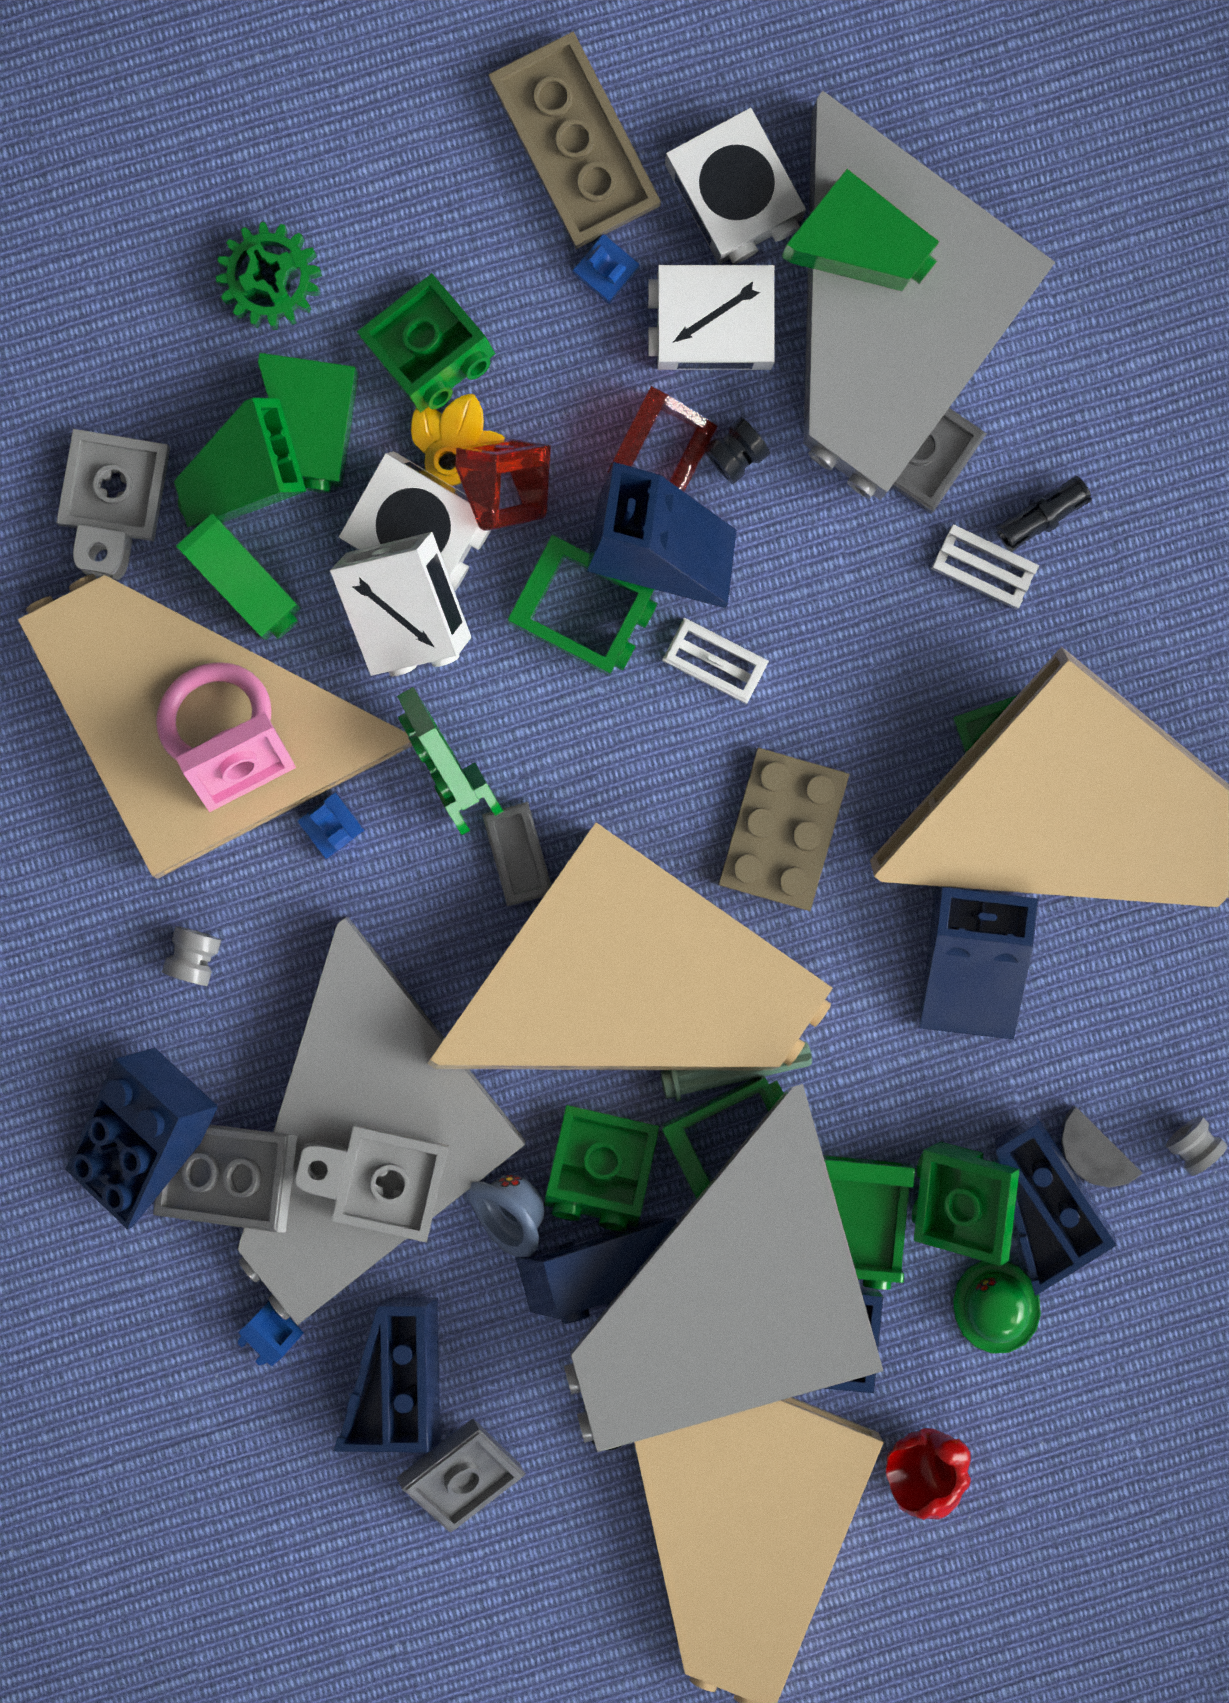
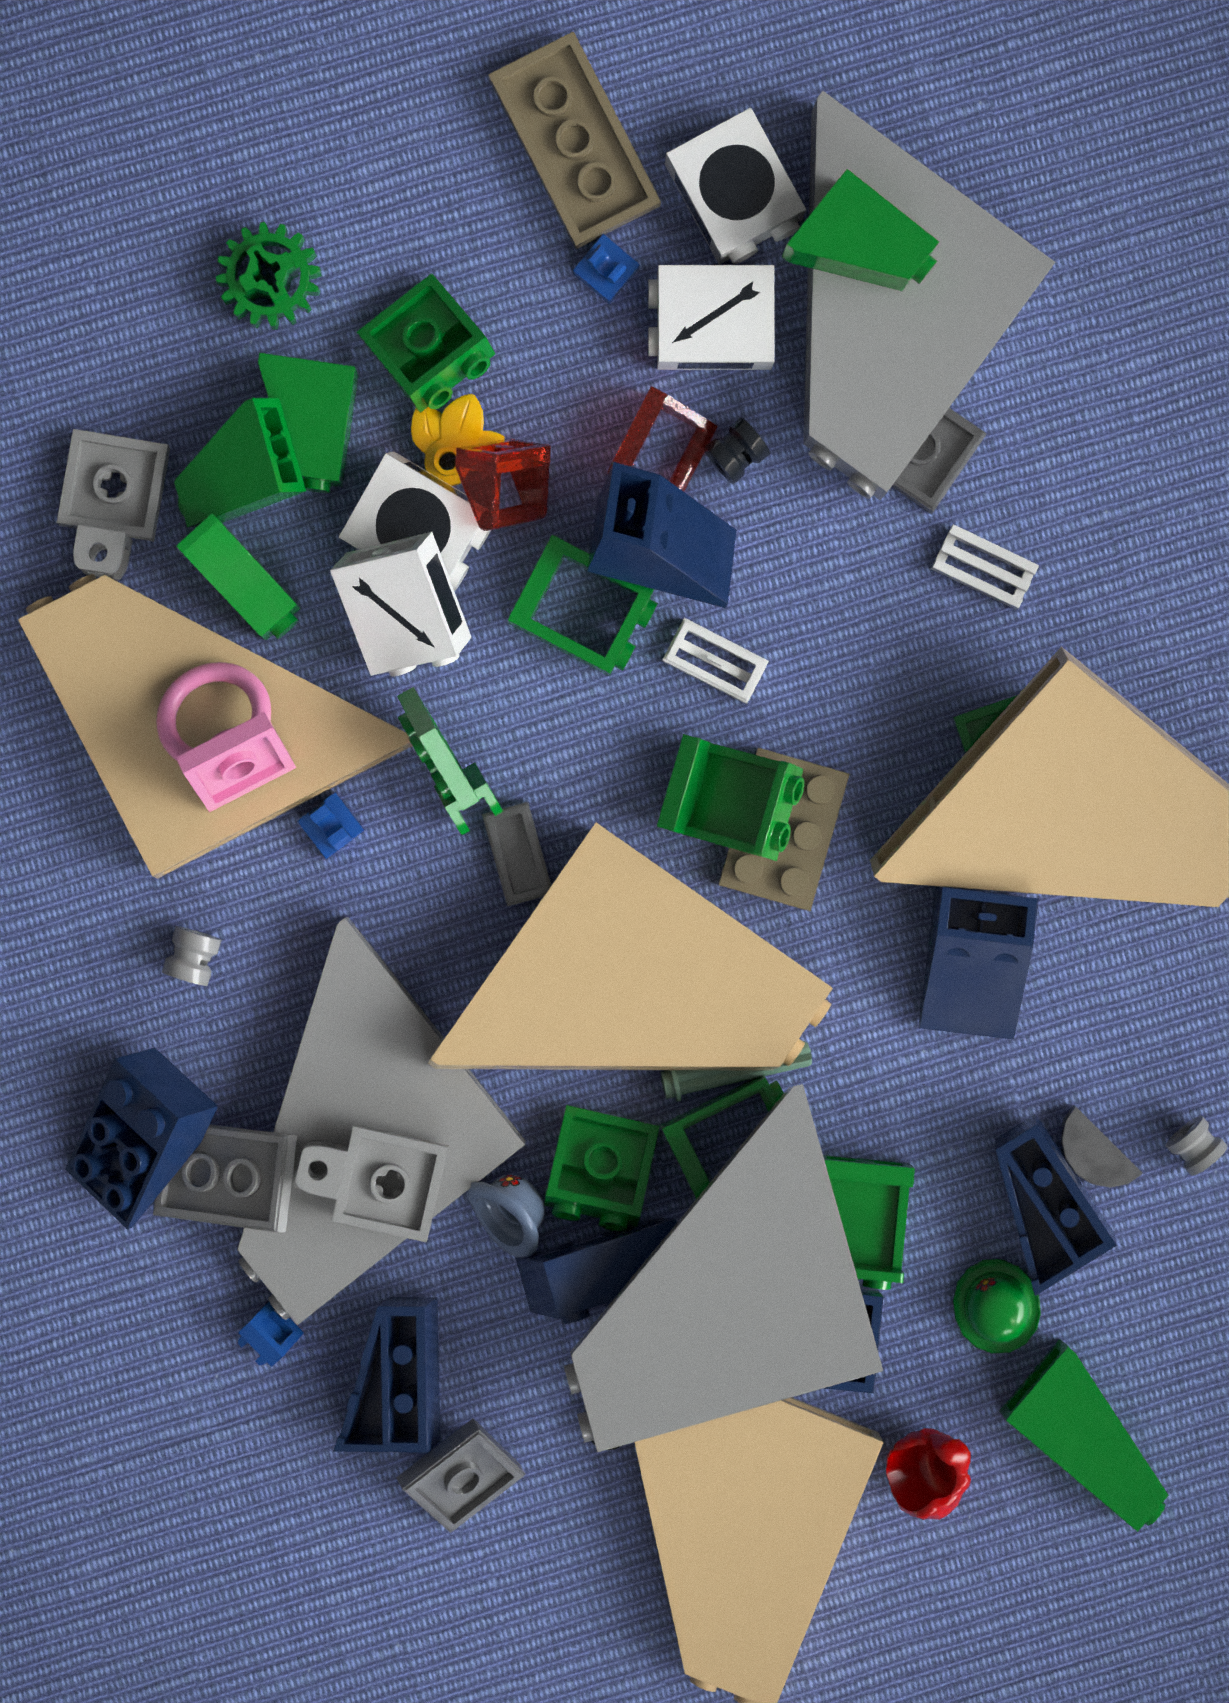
green plate [912,1141,1020,1266] -> none
black pin [995,475,1092,552] -> none
none -> green panel [657,734,804,861]
none -> green slope [999,1339,1169,1532]

